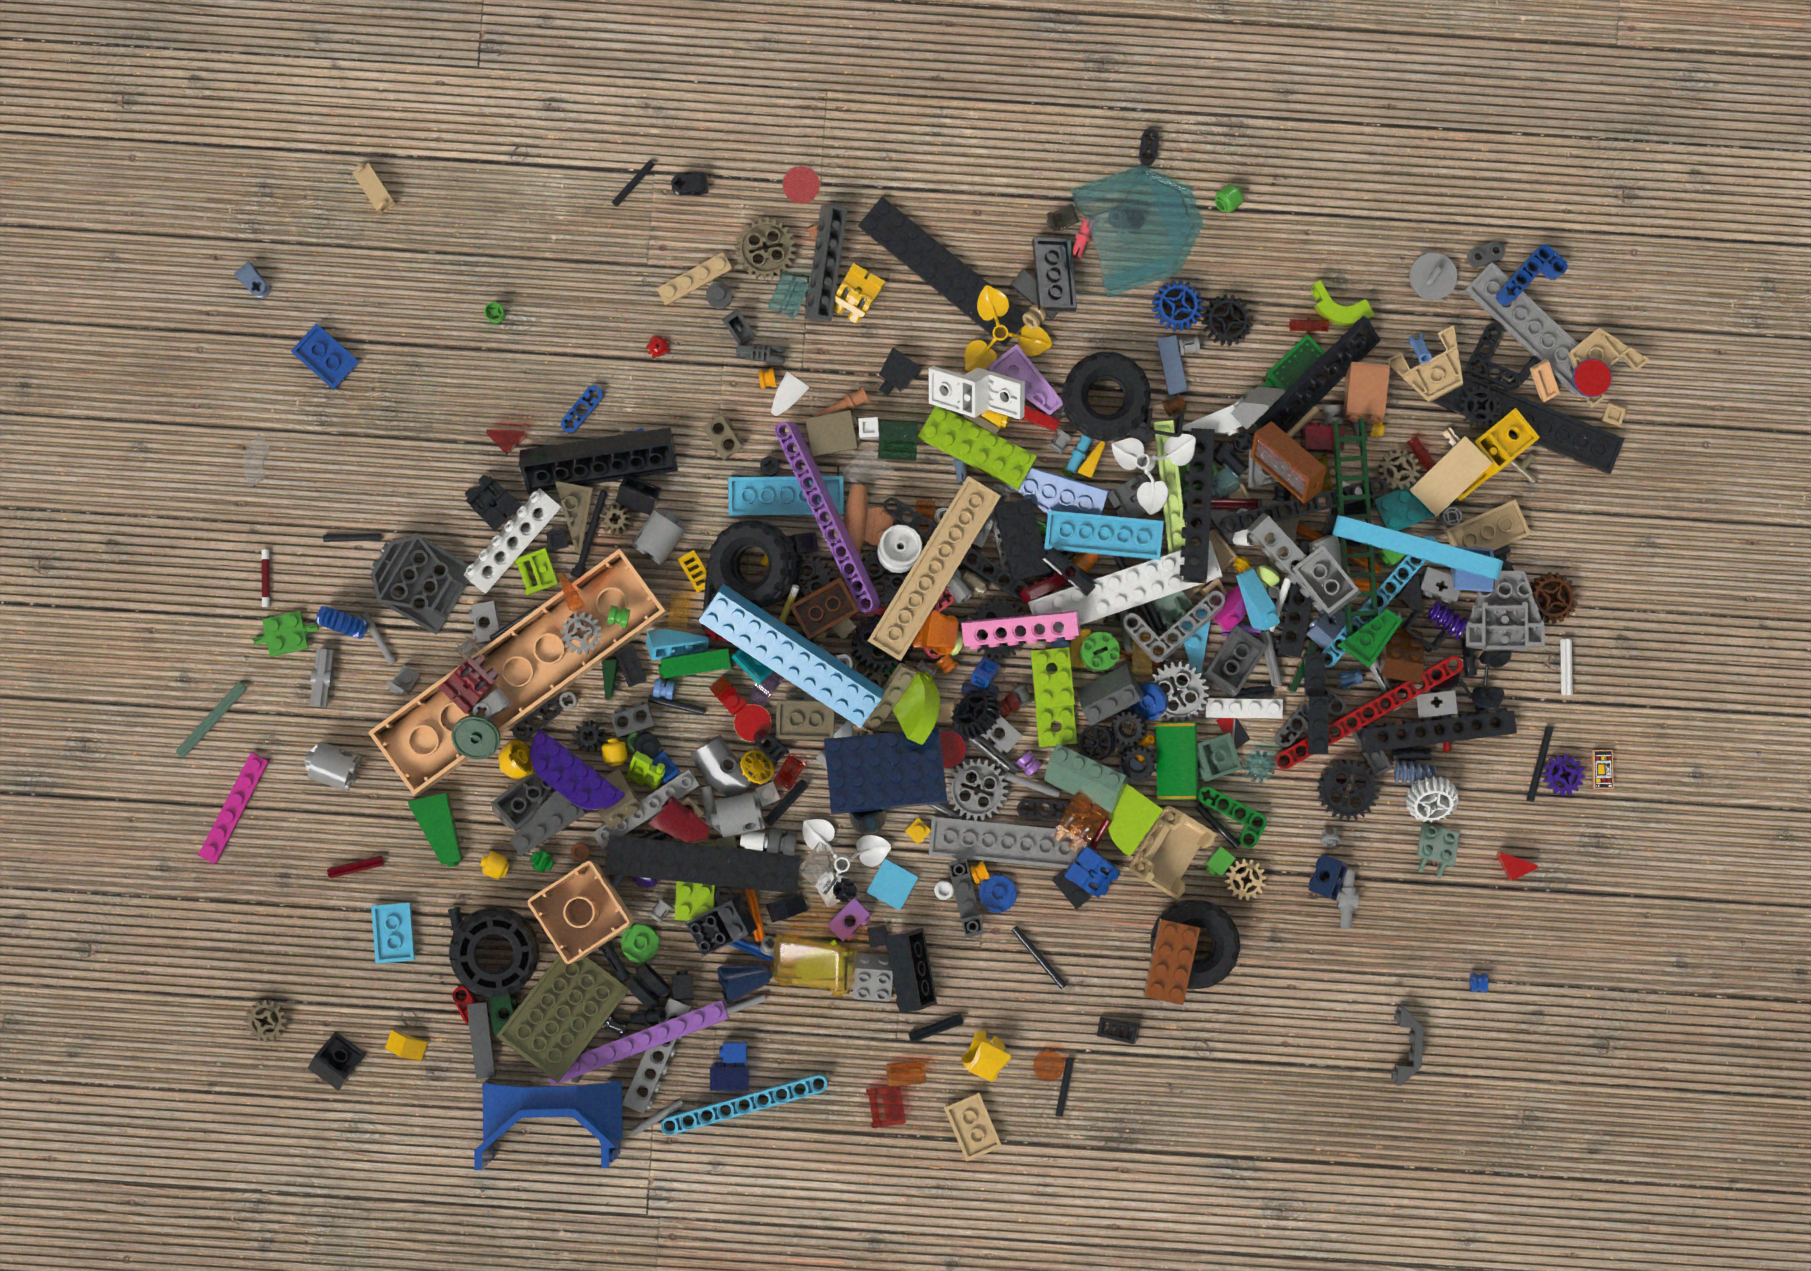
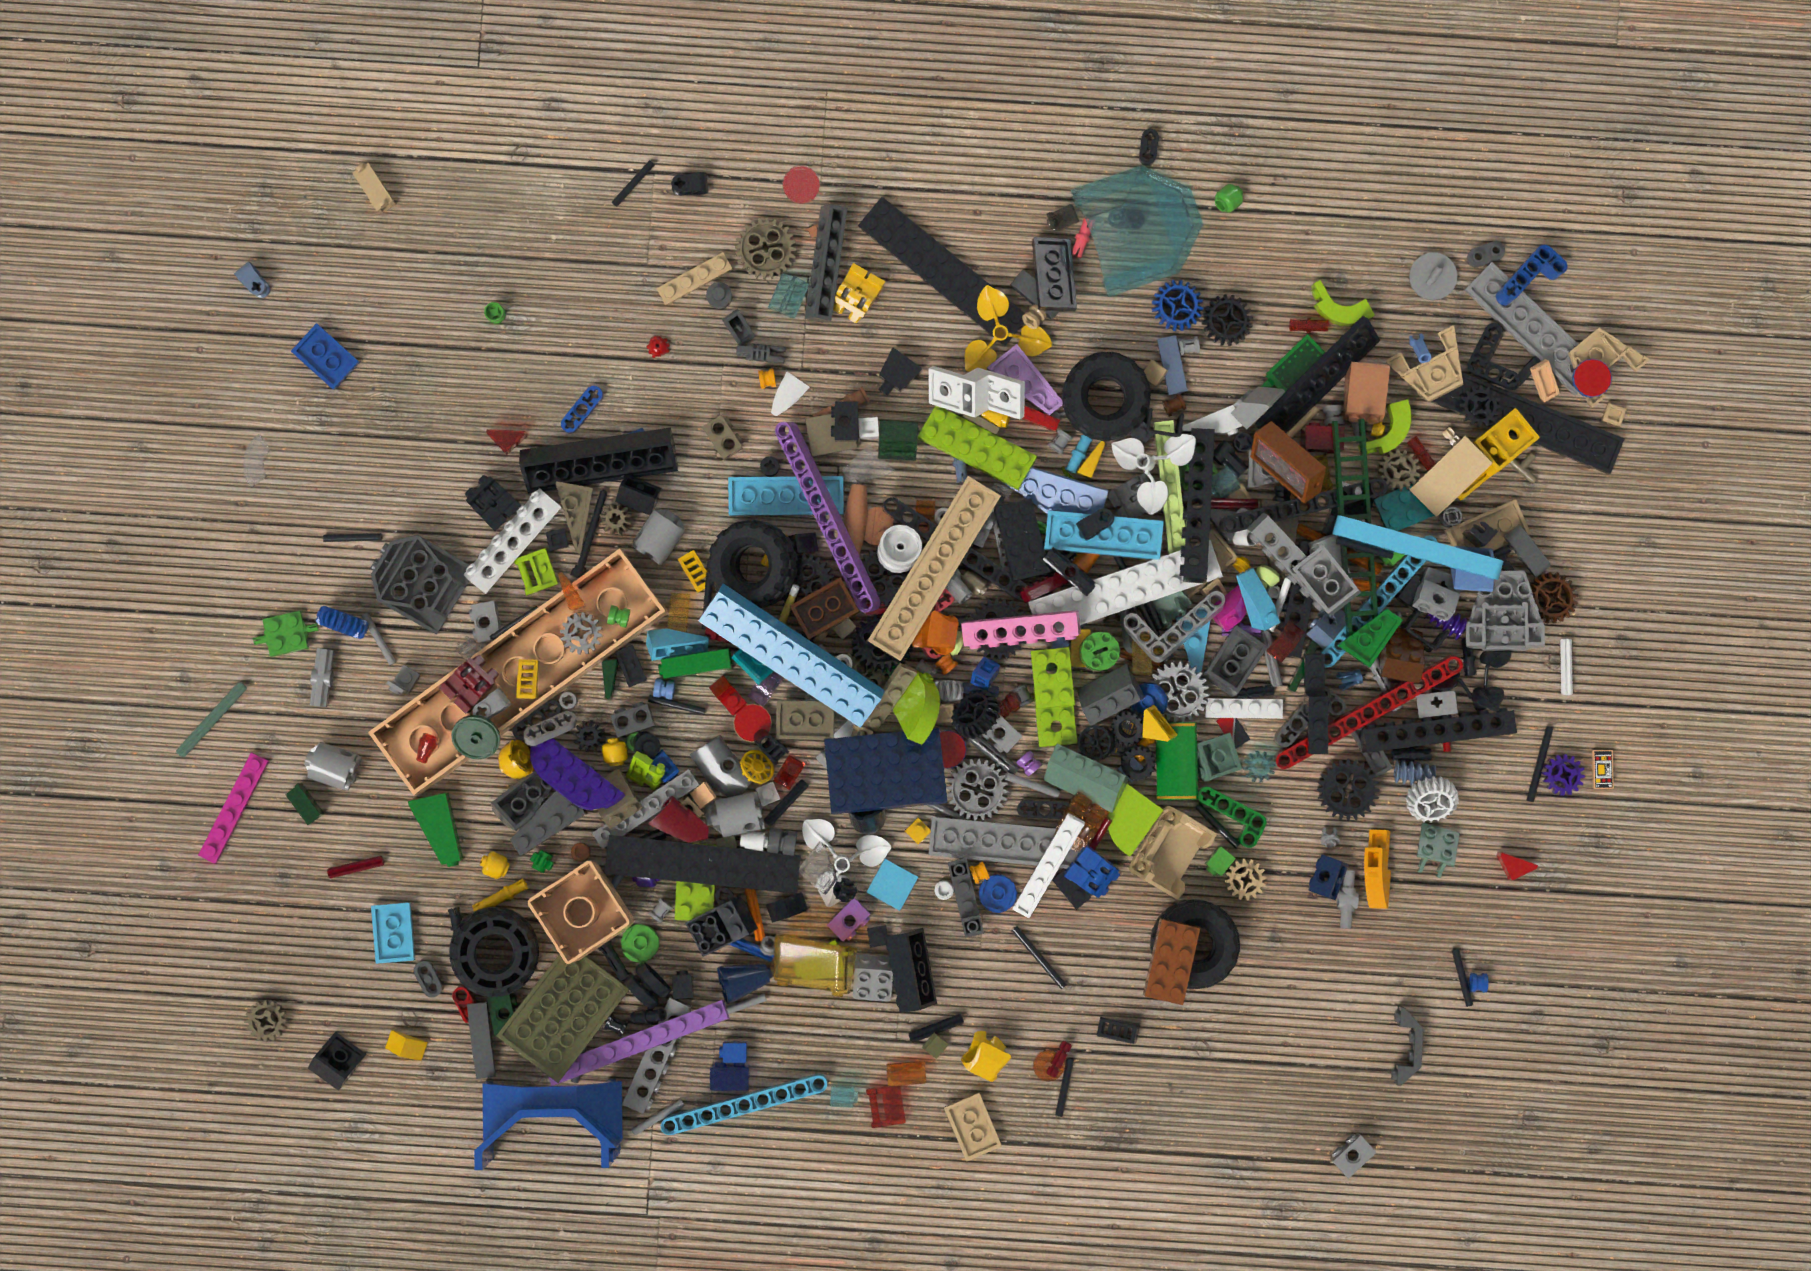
dark red bar [262,550,270,607] -> none
none -> dark green panel [285,783,325,825]
none -> dark grey plate [414,960,443,997]
none -> clear red cone [416,733,438,763]
none -> yellow pin [472,878,529,912]
none -> yellow slope [516,659,539,699]
none -> light grey beam [524,711,576,746]
none -> light nougat tile [690,782,717,809]
none -> clear light blue brick [830,1085,858,1108]
none -> black brick [831,401,858,442]
none -> olive tile [922,1033,949,1059]
none -> light grey gear [934,680,964,702]
none -> white tile [1013,813,1085,918]
none -> dark red axle [1046,1041,1072,1078]
none -> black piece [1076,508,1114,541]
none -> yellow slope [1143,705,1177,742]
none -> tan tile [1144,360,1168,386]
none -> clear red slope [1266,620,1305,663]
none -> light grey brick [1330,1133,1377,1179]
none -> black bar [1336,536,1394,559]
none -> lime arch [1358,399,1411,455]
none -> light orange slope [1364,830,1391,909]
none -> light grey brick [1412,579,1460,621]
none -> black bar [1451,949,1473,1007]
none -> black hinge [1462,522,1498,548]
none -> dark grey beam [1504,525,1551,578]

